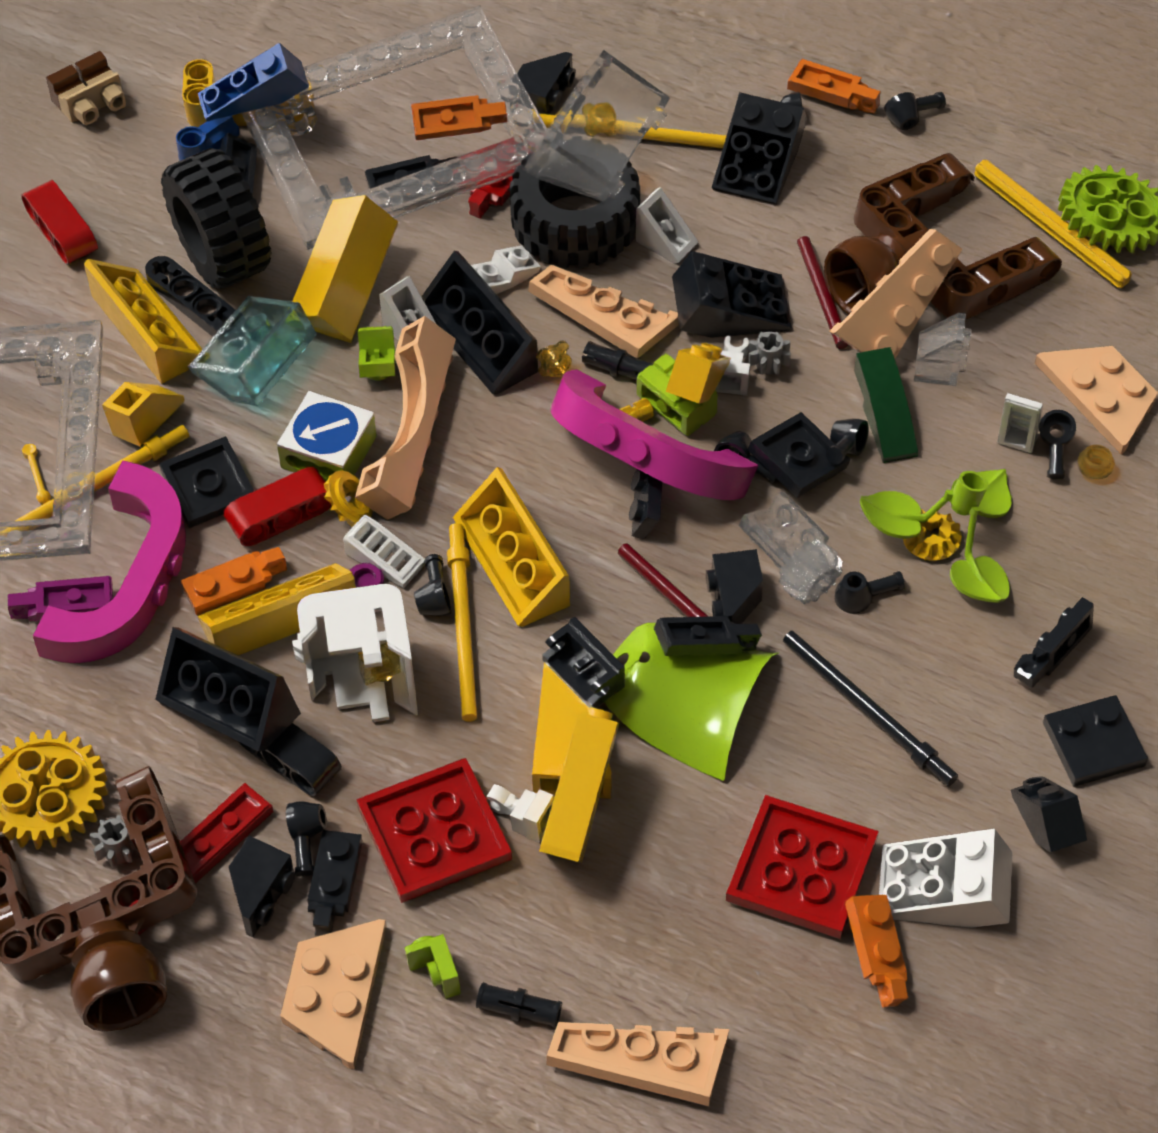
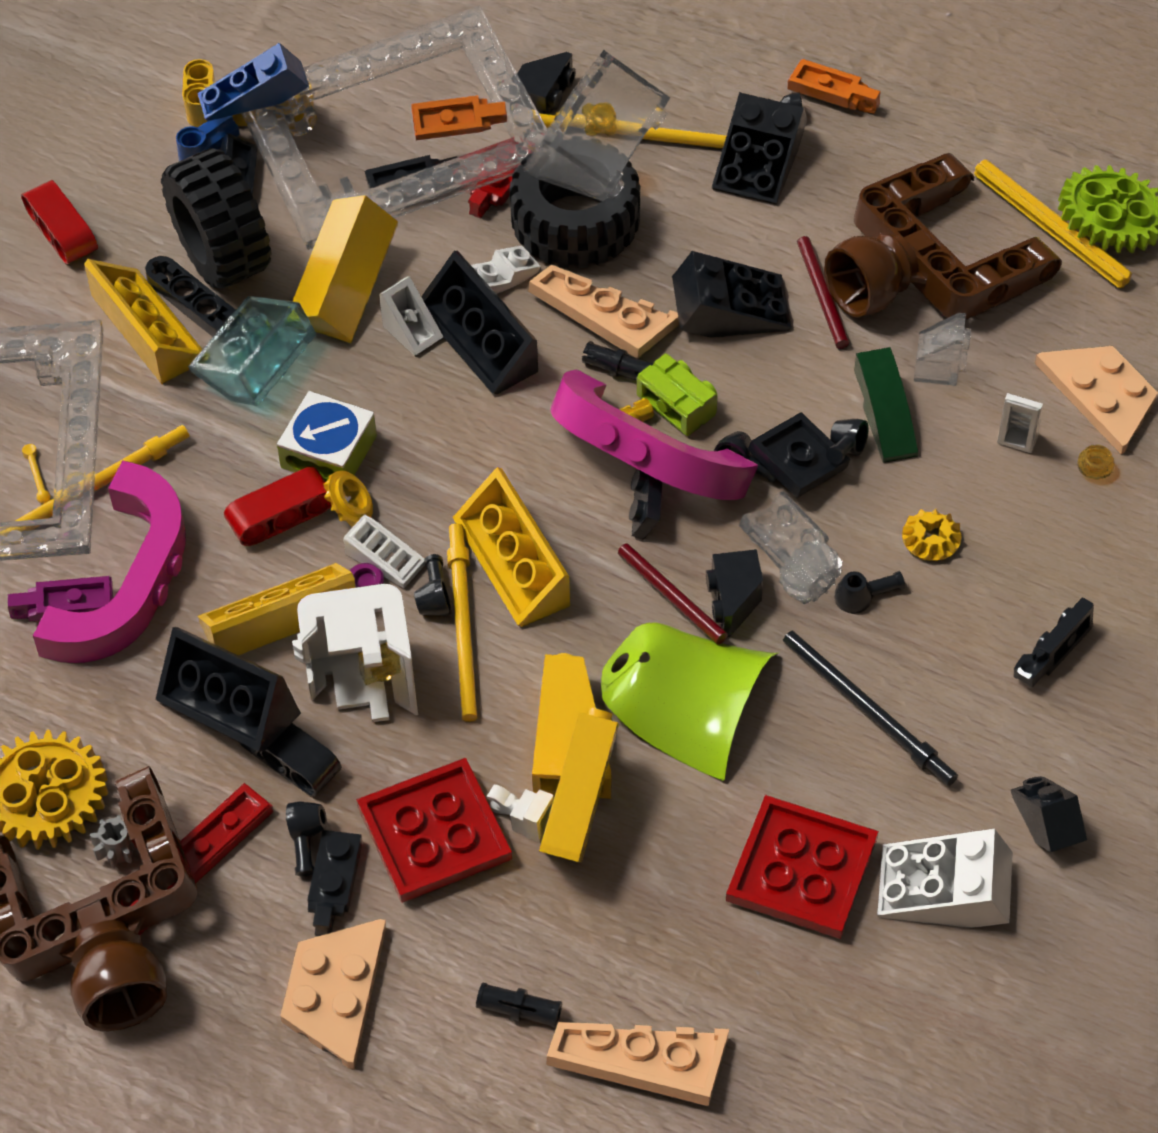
tan hips [46,51,126,126] -> none
yellow slope [102,382,185,447] -> none
black plate [159,436,254,529] -> none
orange hinge [181,547,287,615] -> none
black slope [228,836,295,937] -> none
light nougat arch [355,316,456,520] -> none
lime bracket [358,326,396,380] -> none
lime bracket [405,934,461,999] -> none
clear yellow plate [536,341,572,377] -> none
black hinge [542,617,625,708] -> none
white slope [636,187,698,264] -> none
black hinge [654,616,762,656] -> none
yellow slope [666,343,731,404] -> none
white piece [716,335,750,396] -> none
light grey gear [748,332,791,375] -> none
light nougat wing [829,229,962,358] -> none
orange hinge [845,895,908,1008] -> none
lime plant [860,469,1012,603] -> none
black bar [884,92,946,130] -> none
black bar [1039,410,1076,479] -> none
black plate [1043,695,1148,787] -> none

